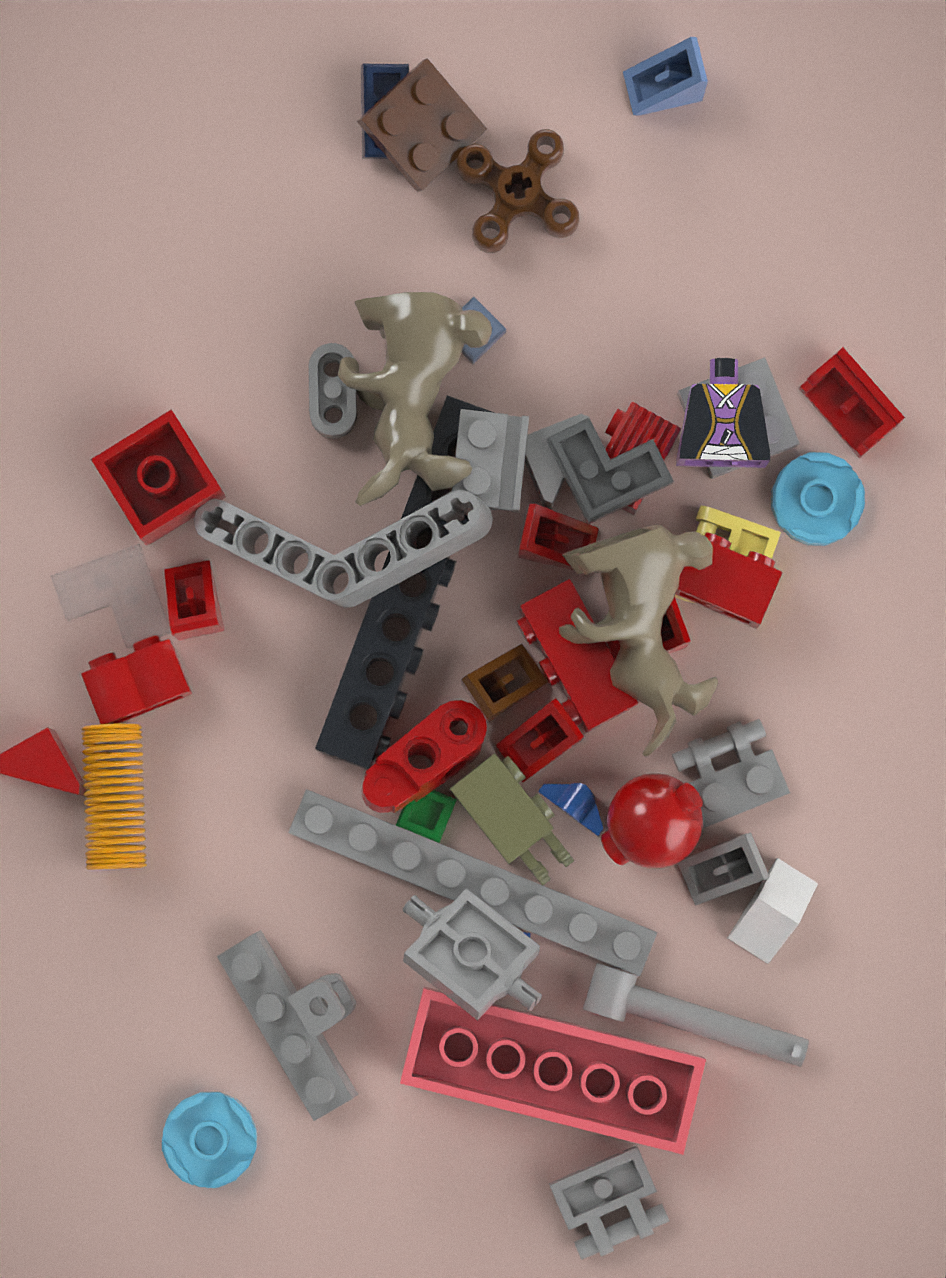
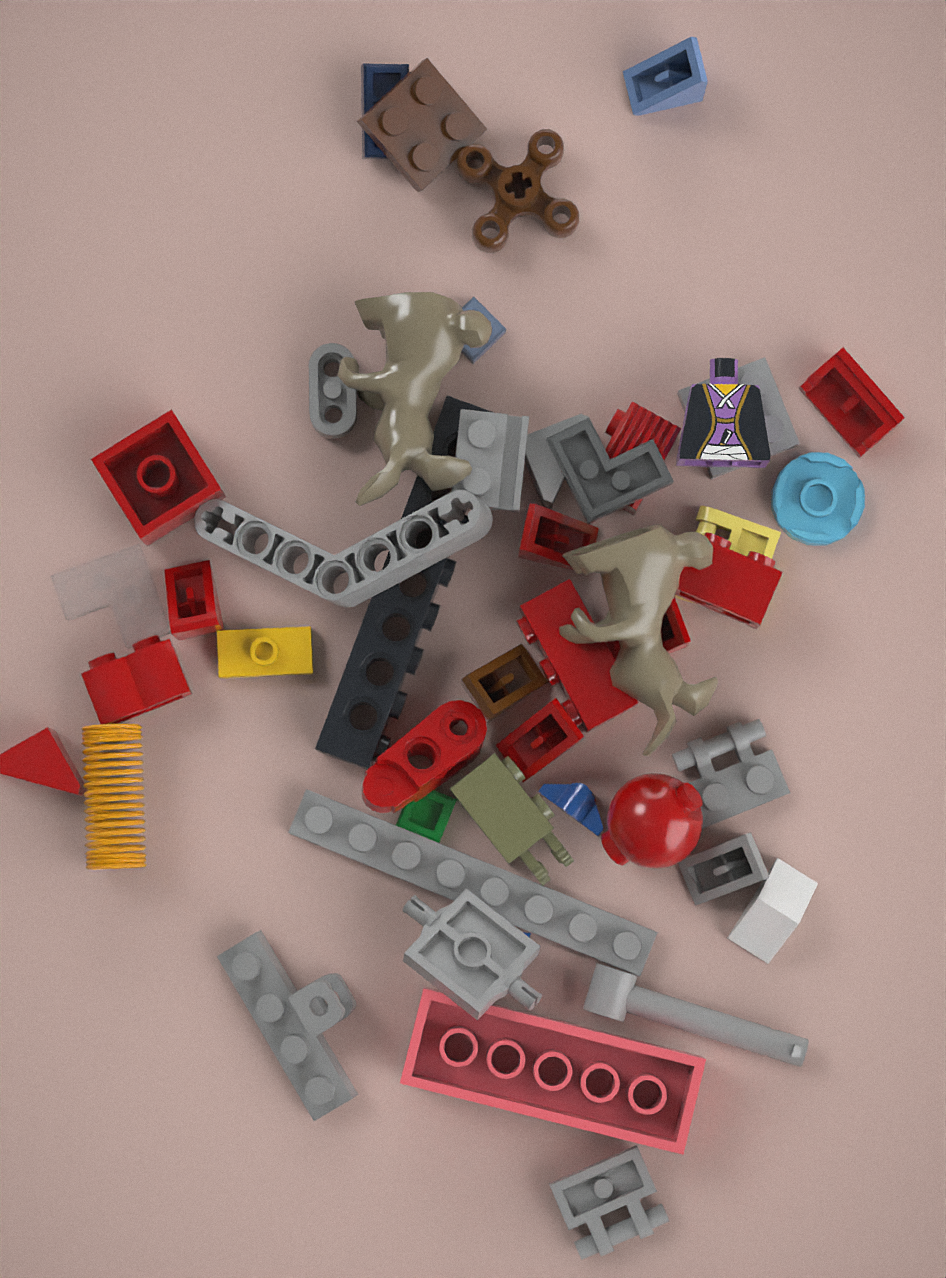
medium azure tile [162,1092,257,1188] -> none
none -> yellow plate [217,626,314,679]

